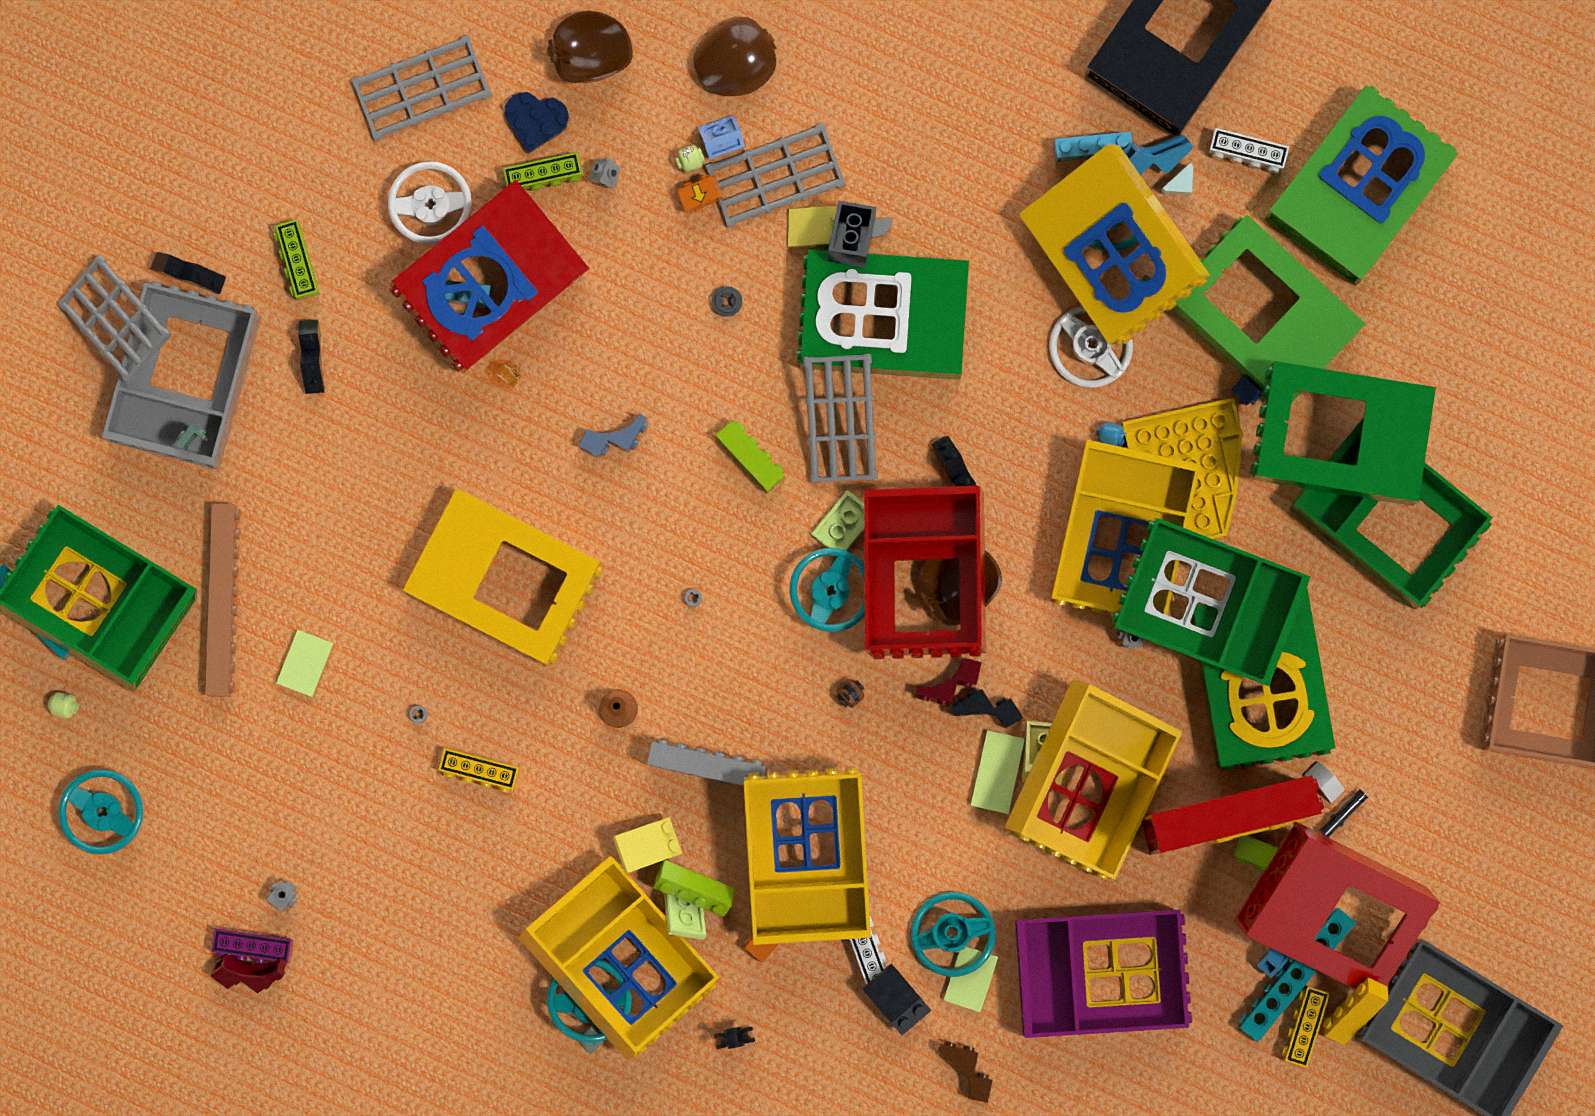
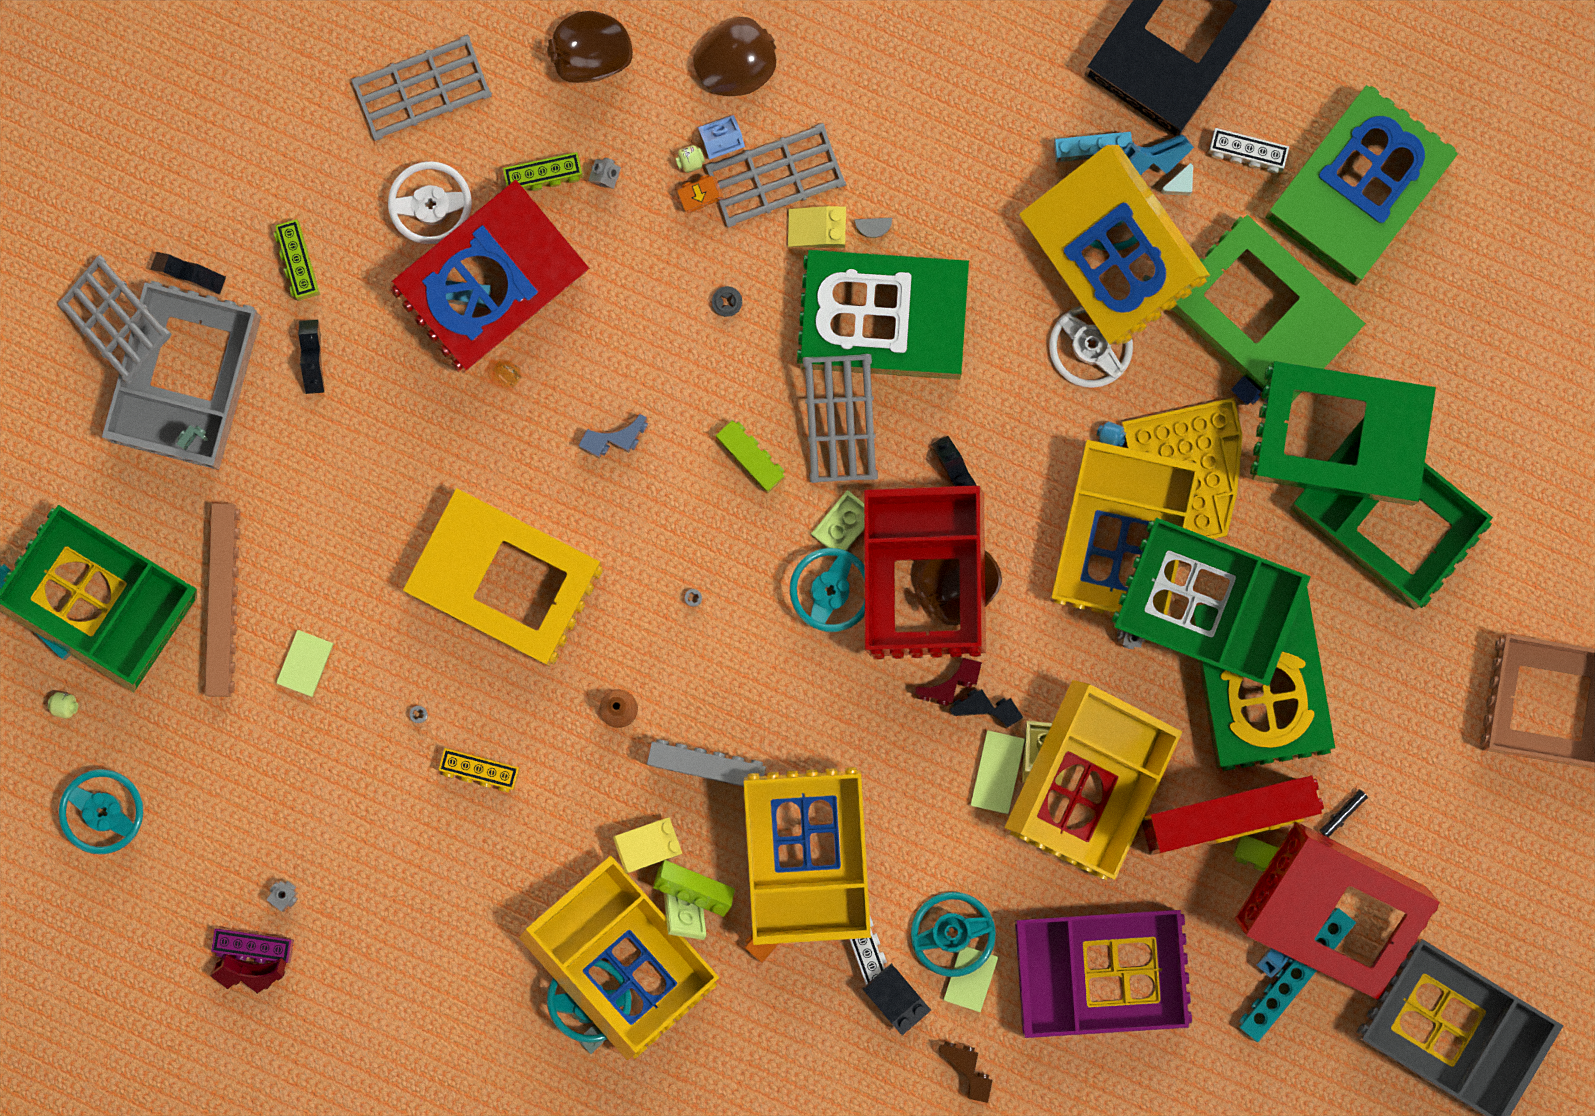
dark blue plate [505,92,569,154] -> none
black pin [714,1027,755,1049] -> none
black brick [828,201,876,268] -> none
head [836,679,865,708] -> none
yellow brick [1281,986,1330,1068] -> none
white slope [1304,762,1345,803] -> none
yellow brick [1323,978,1388,1045] -> none

